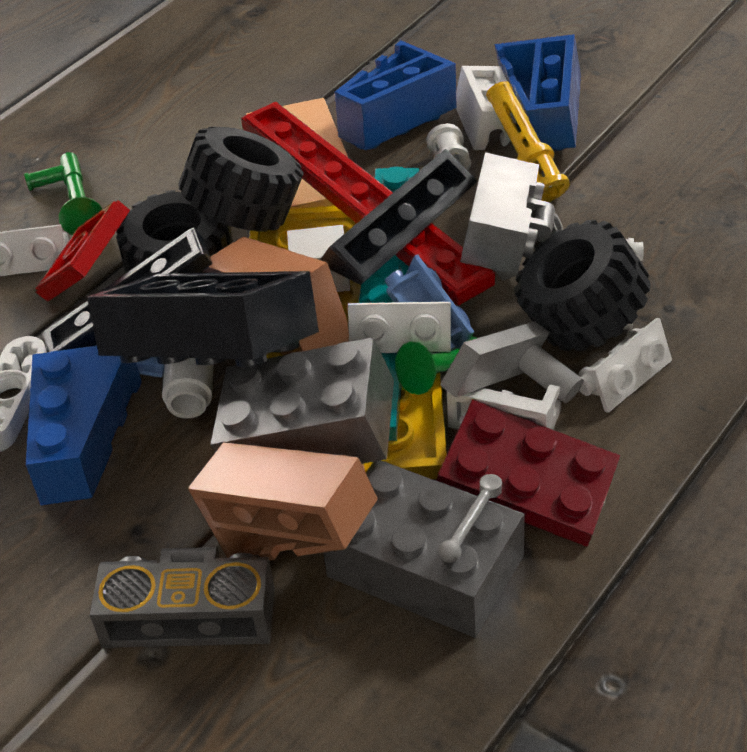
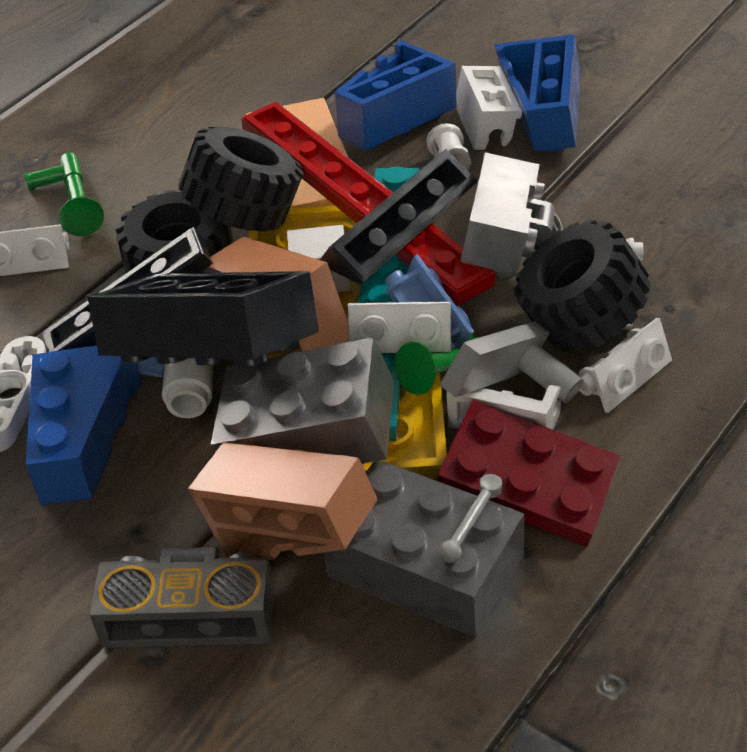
red tile [35,200,130,302] -> none
yellow pin [486,81,570,202] -> none

